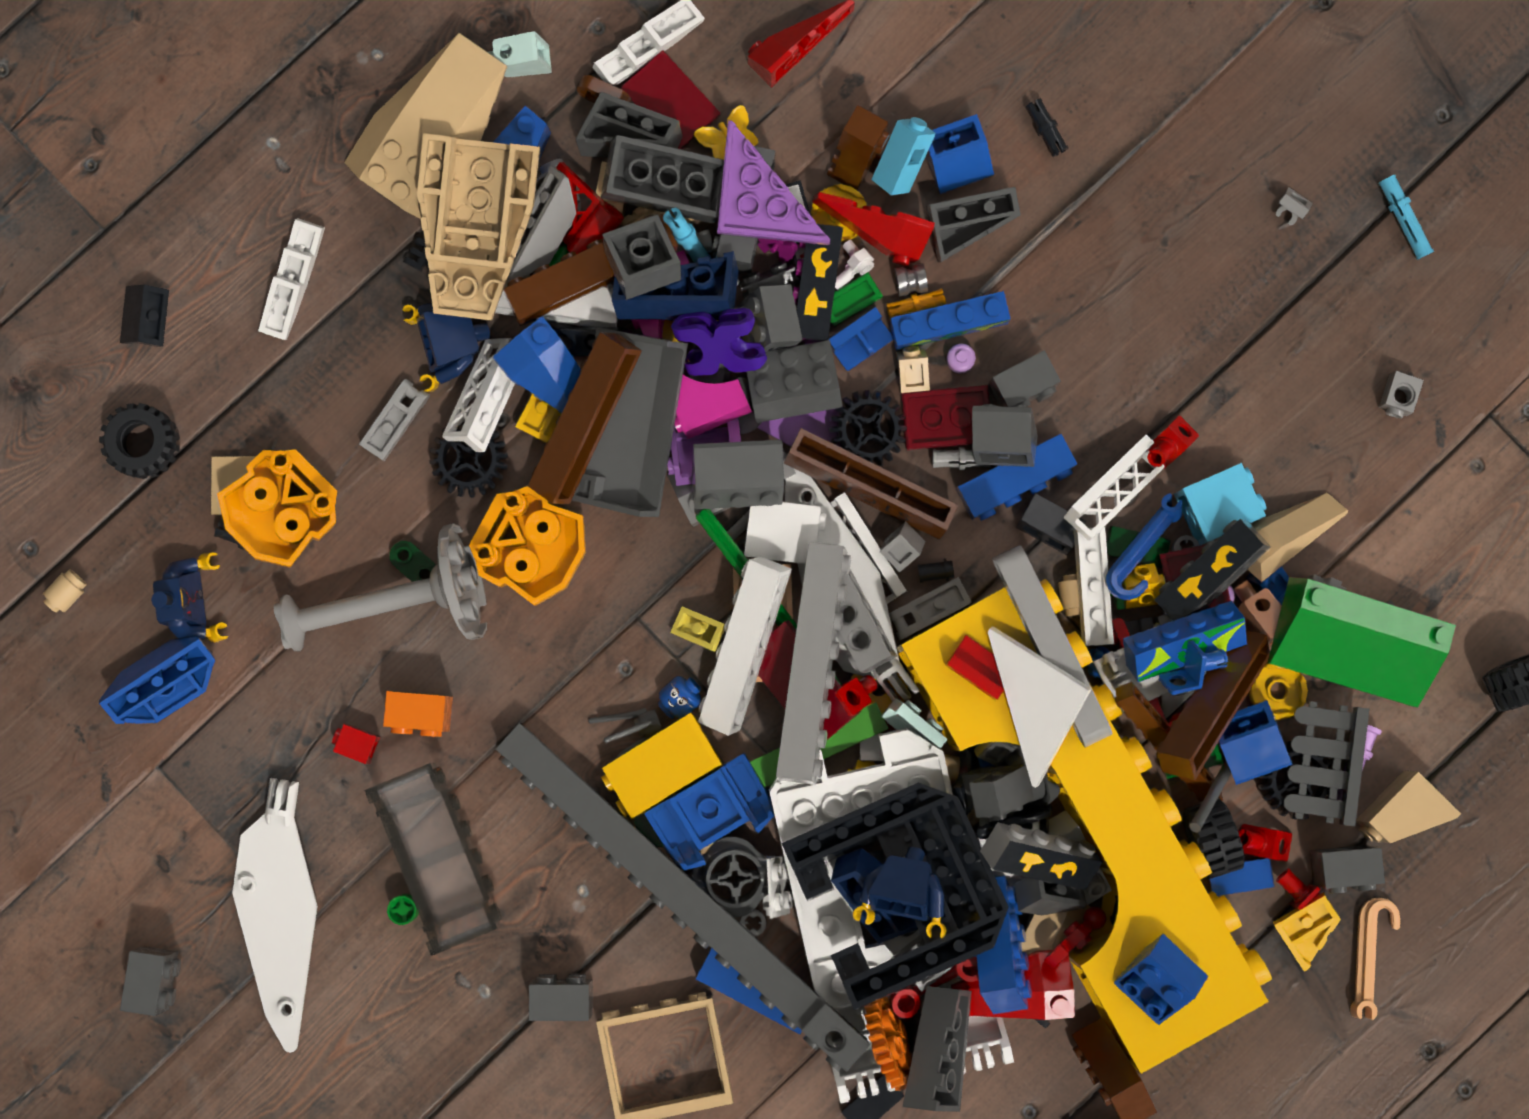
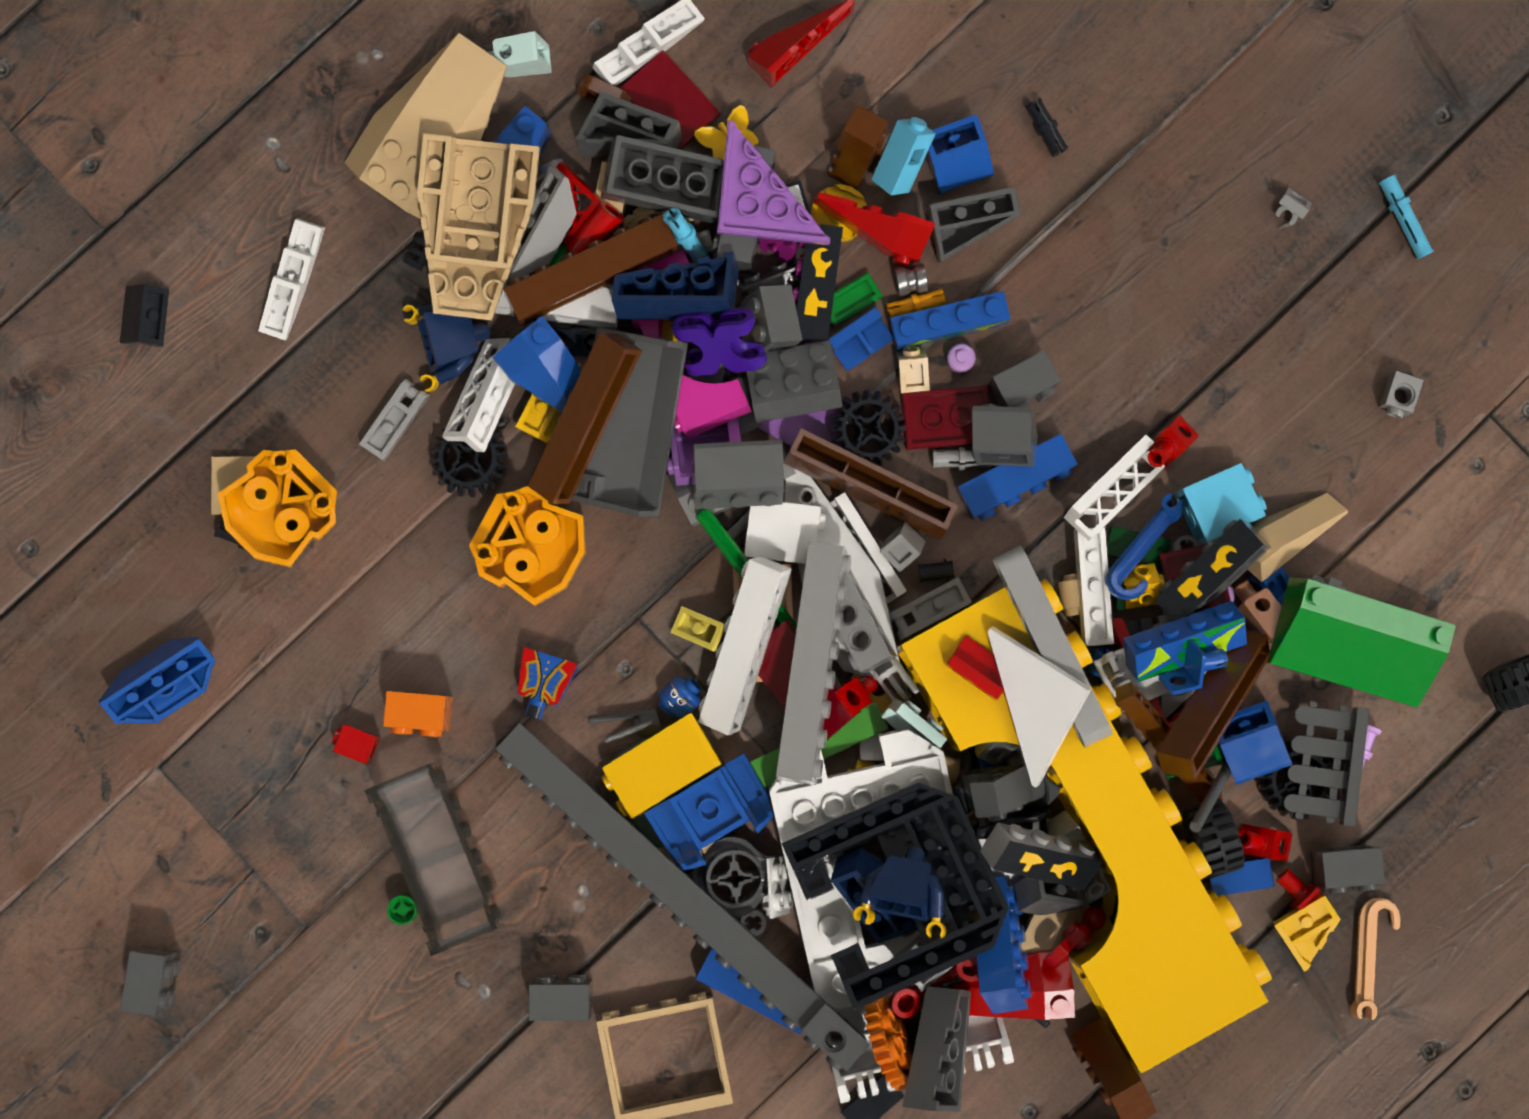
tan brick [43,569,87,613] -> none
black tyre [99,403,180,479] -> none
dark blue torso [151,552,228,643] -> none
white wing [232,778,318,1053] -> none
light grey piece [273,524,487,652] -> none
dark green plate [390,541,436,582] -> none
dark grey brick [602,214,681,300] -> none
white piece [835,240,874,290] -> none
black hinge [1016,493,1087,555] -> none
blue slope [1114,934,1208,1025] -> none
yellow tile [1248,663,1308,720] -> none
tan slope [1356,771,1461,843] -> none
none -> torso [517,647,579,720]

